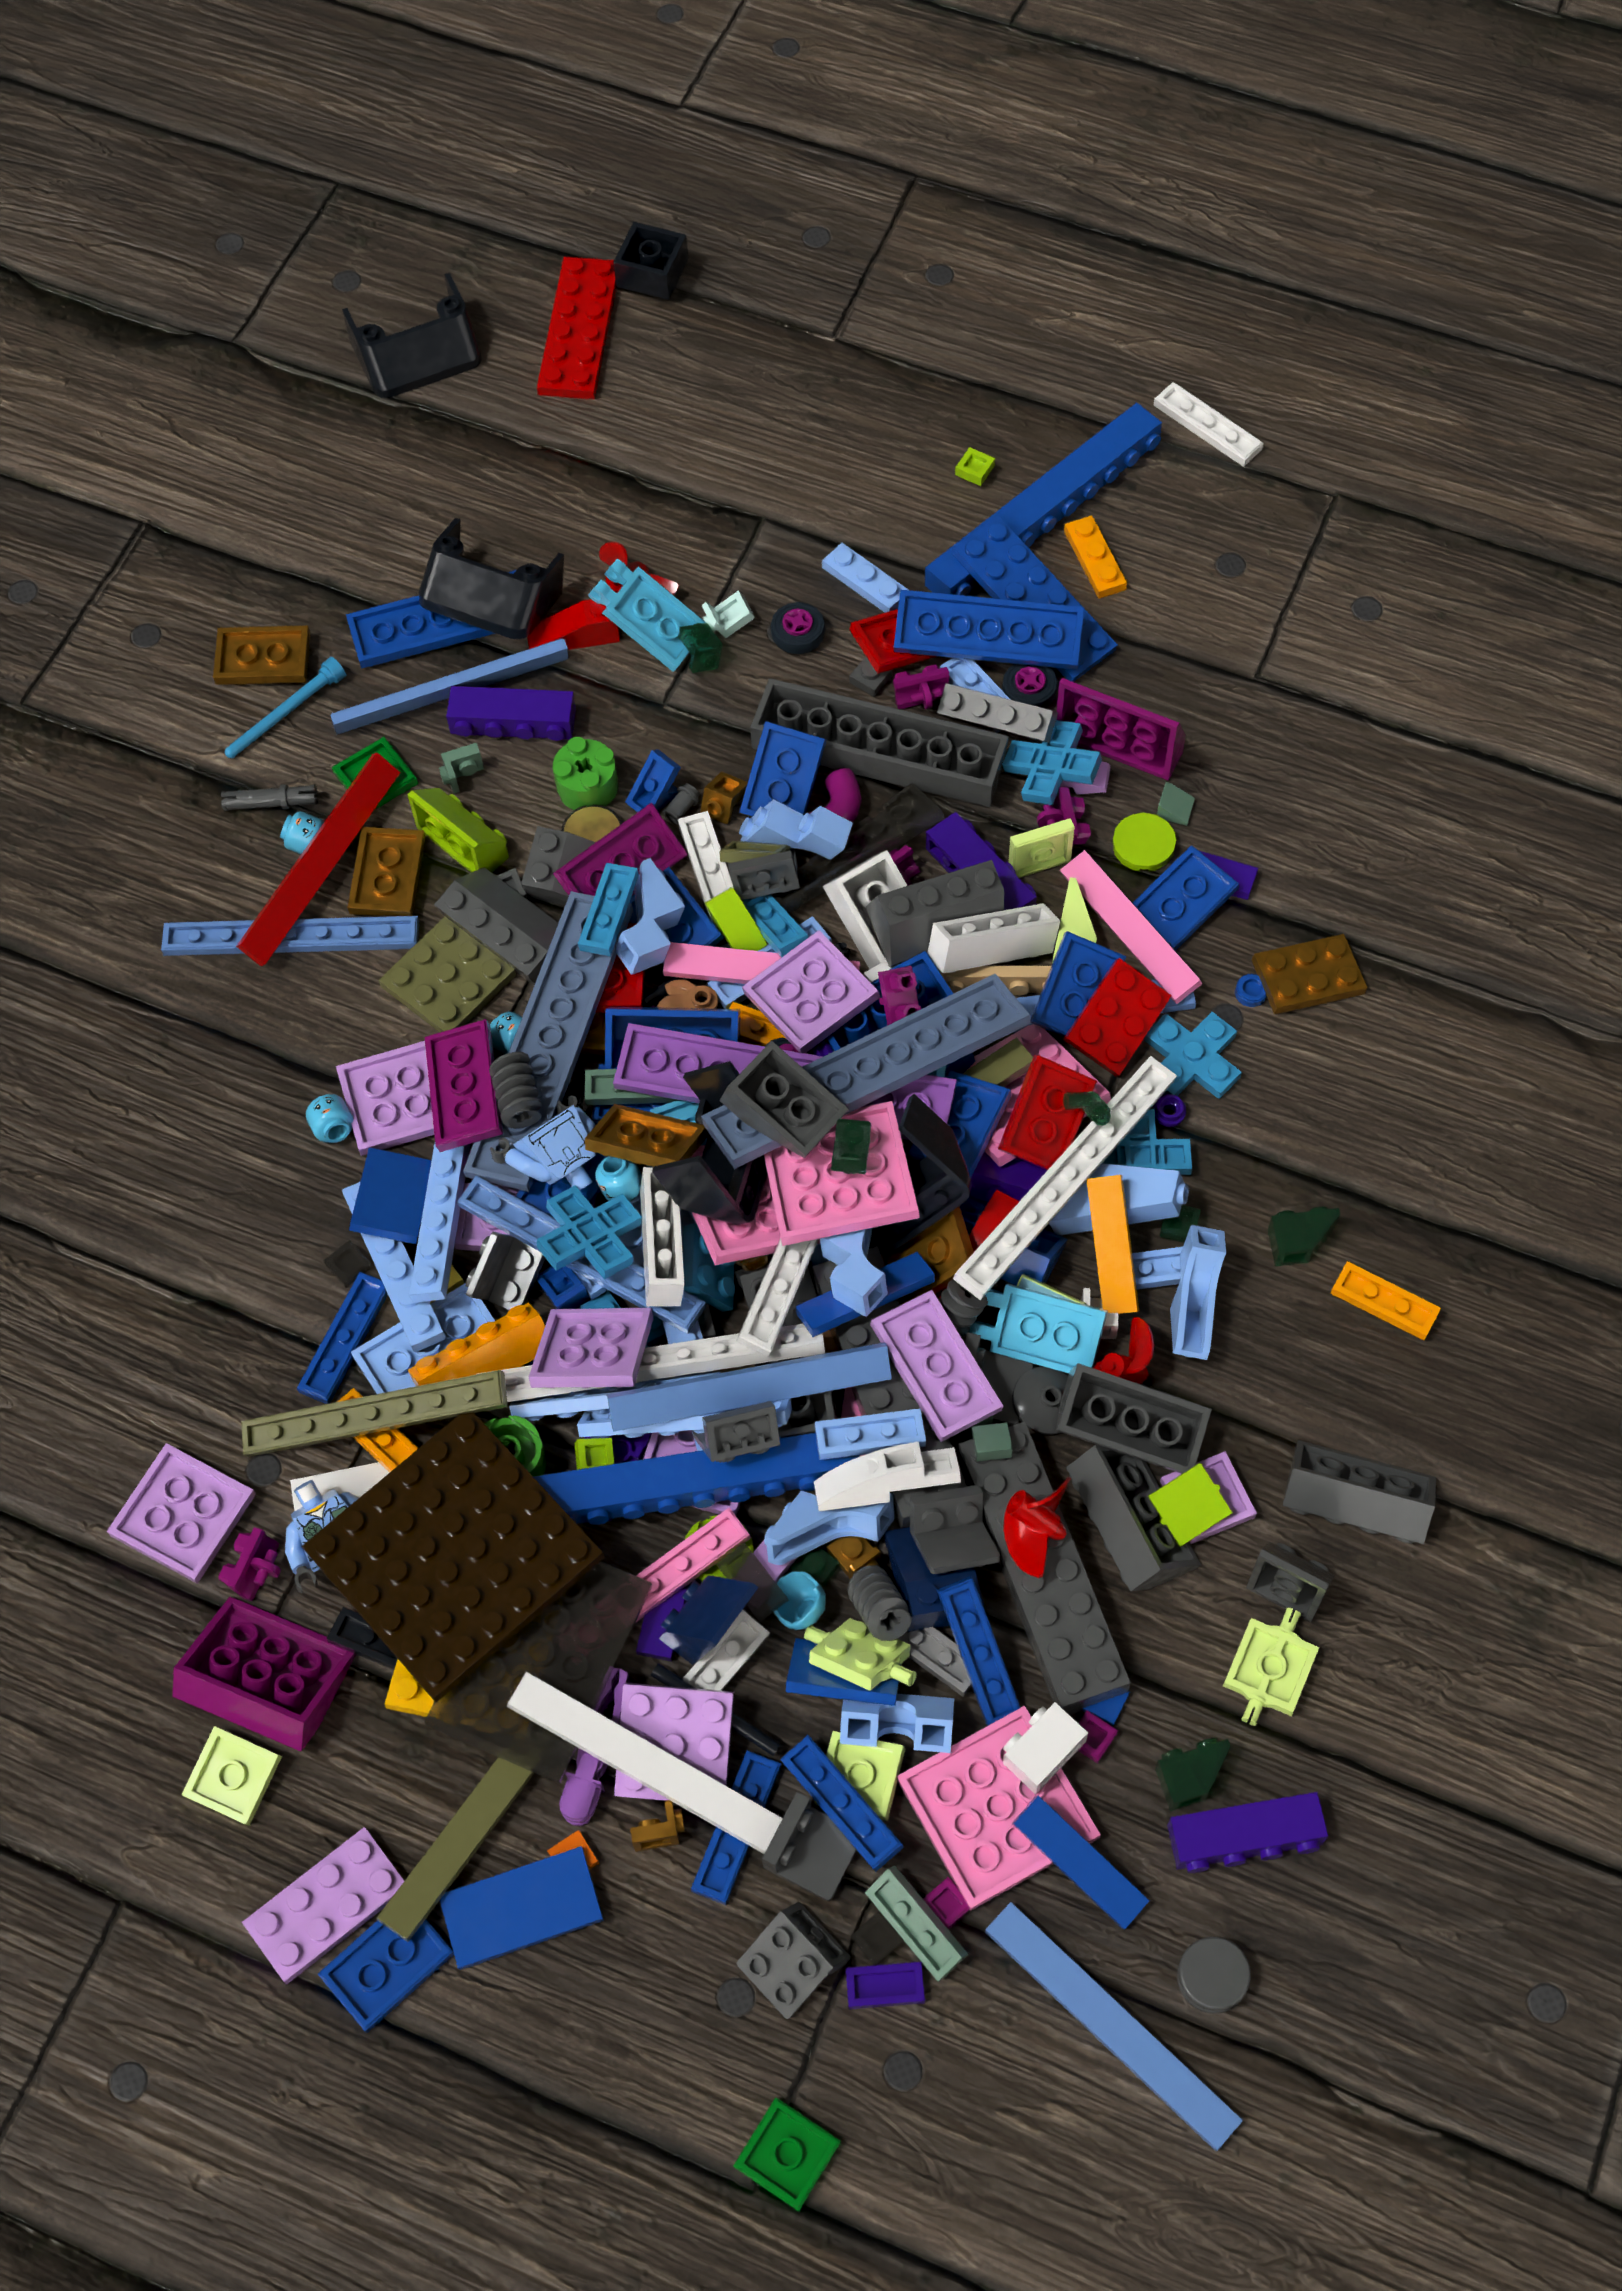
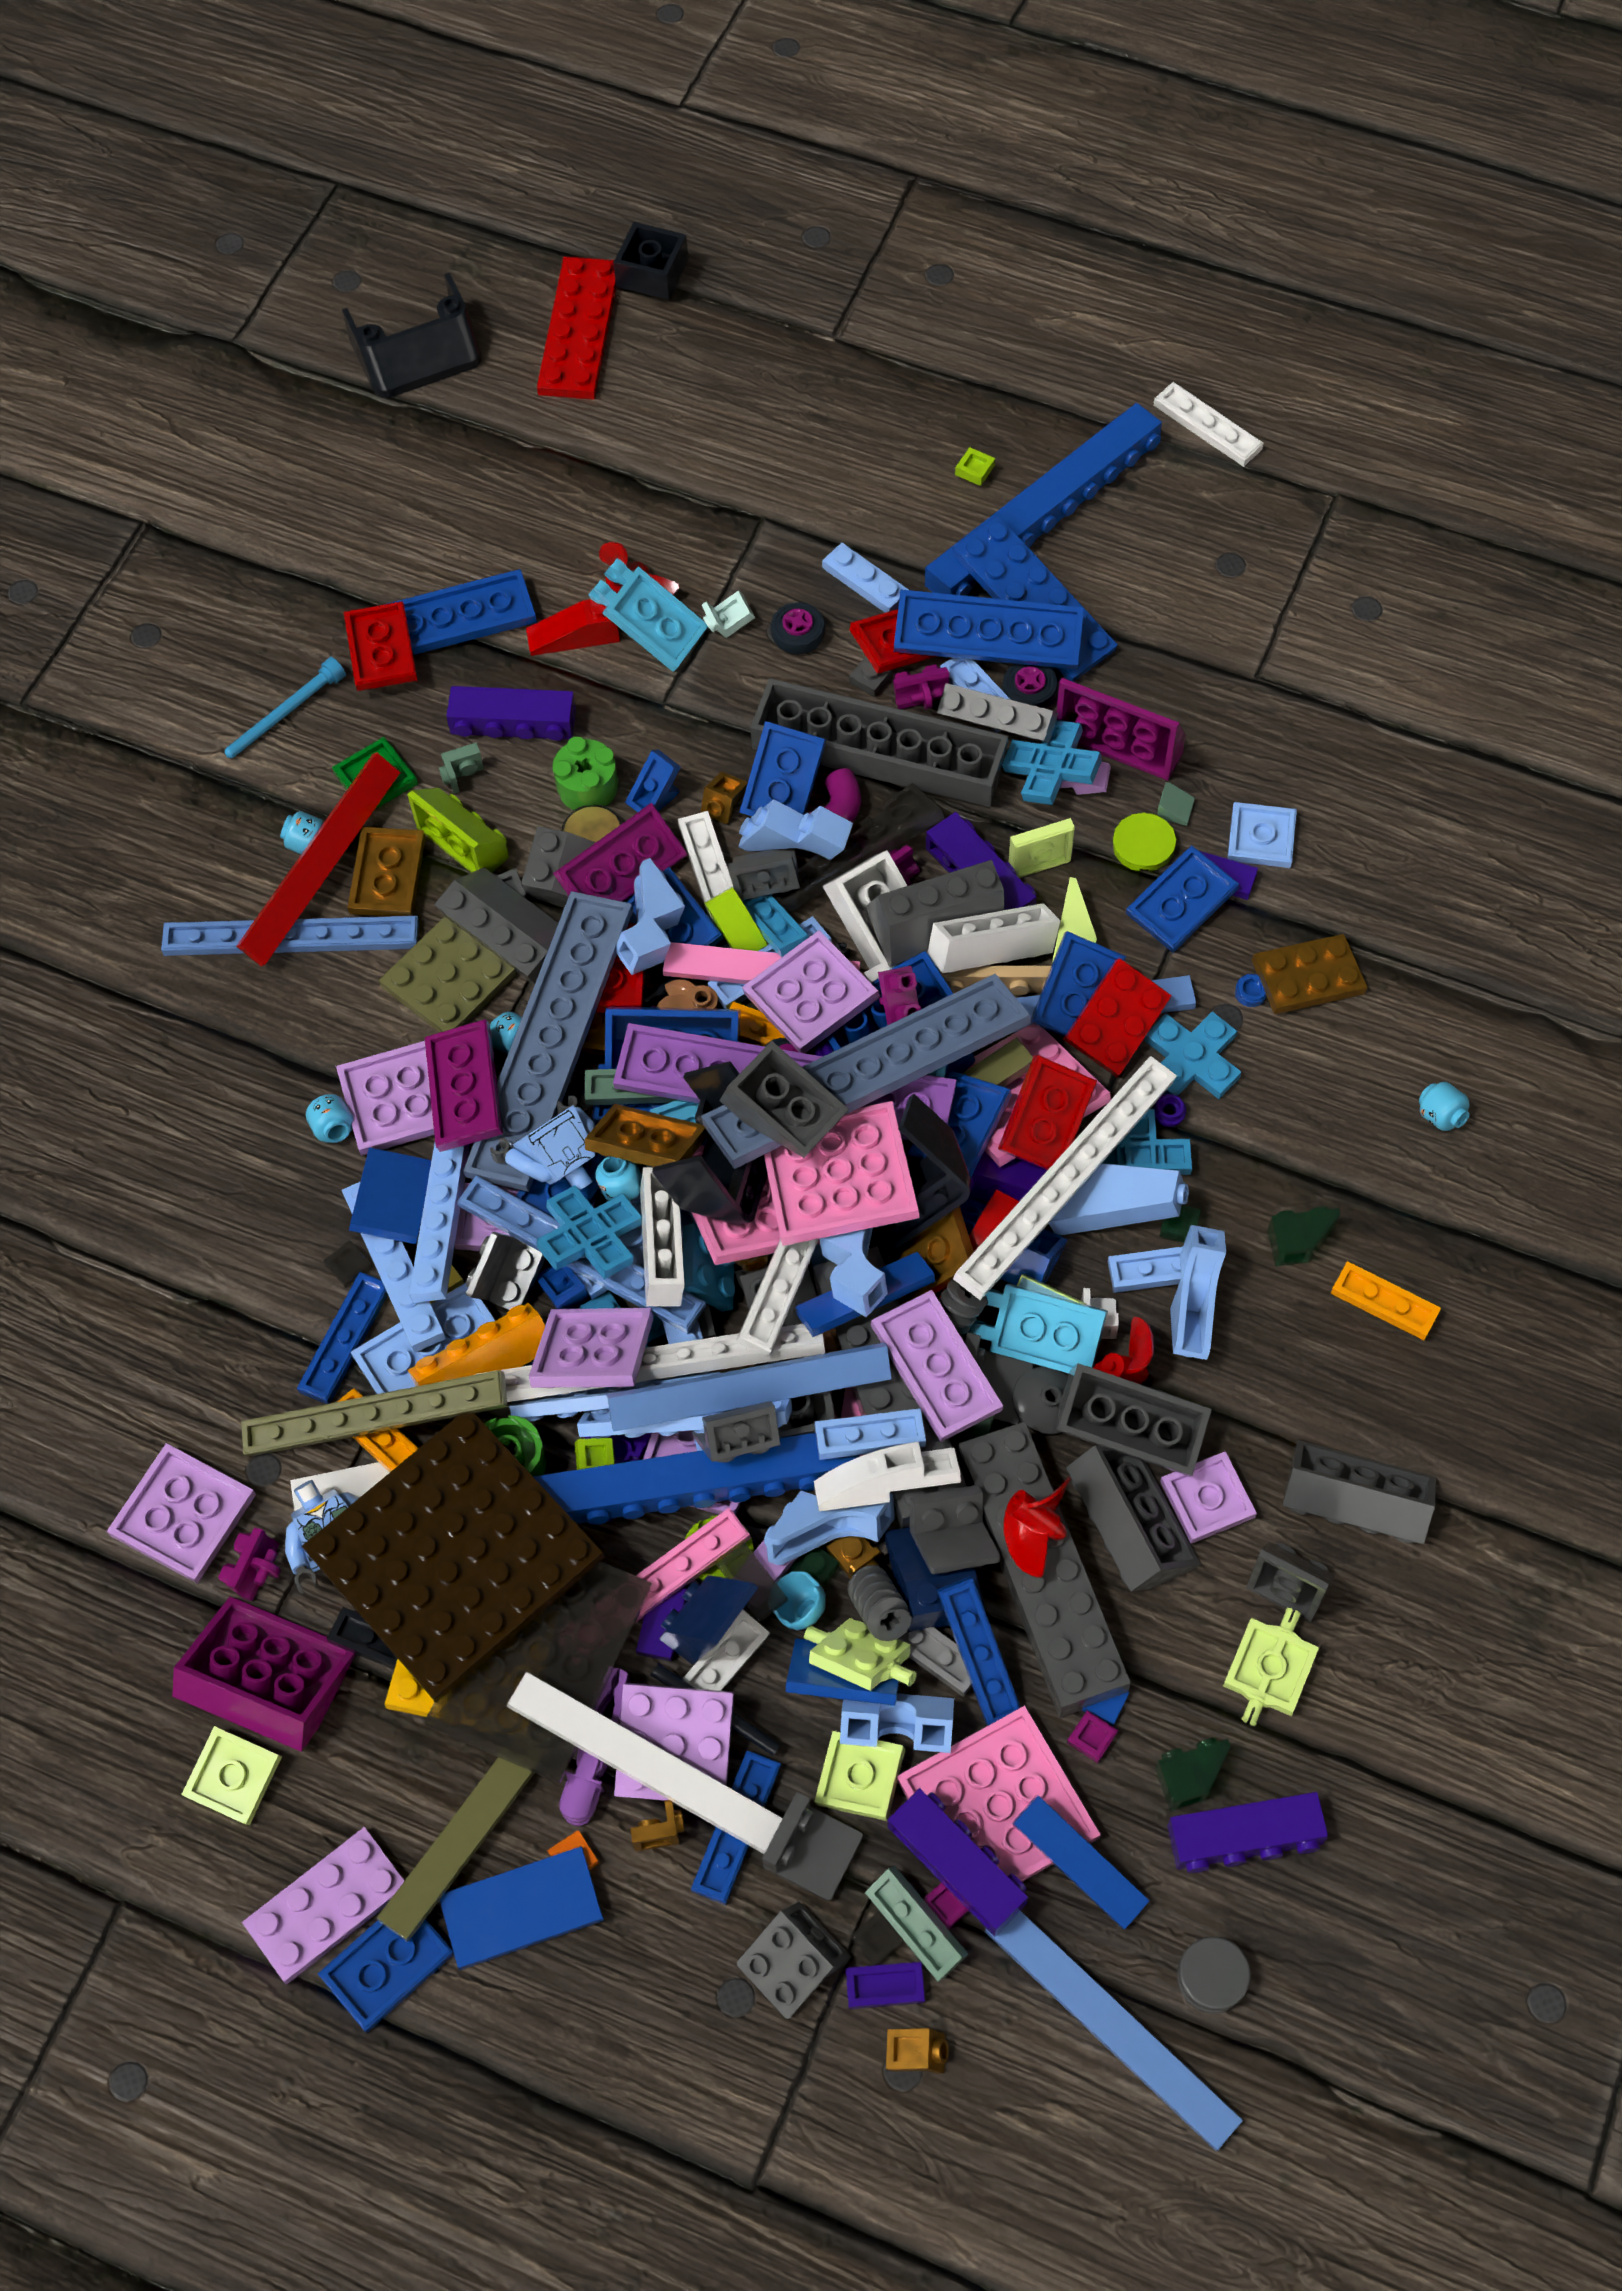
pearl gold plate [213,625,310,685] -> none
dark grey pin [221,784,318,811] -> none
medium blue tile [330,639,568,735] -> none
black windscreen [419,518,564,639] -> none
dark grey piece [489,1052,542,1129] -> none
dark azure plate [578,863,639,956] -> none
dark grey pin [662,783,700,824] -> none
clear green bracket [678,623,723,673] -> none
olive tile [719,841,790,863] -> none
green tile [733,2097,841,2212] -> none
blue tile [780,1735,904,1872] -> none
clear green bracket [831,1119,871,1174] -> none
sand green slope [972,1423,1013,1462] -> none
white brick [1003,1702,1088,1795] -> none
magenta hips [1036,787,1091,844] -> none
bright pink tile [1060,850,1202,1004] -> none
clear green arm [1063,1091,1111,1126] -> none
light orange plate [1064,515,1127,599] -> none
light orange tile [1087,1175,1139,1314] -> none
lime piece [1148,1463,1232,1547] -> none
none -> red tile [343,601,417,691]
none -> pearl gold bracket [886,2028,949,2074]
none -> dark purple brick [888,1788,1028,1937]
none -> light blue tile [1227,802,1297,868]
none -> medium azure head [1419,1082,1470,1131]

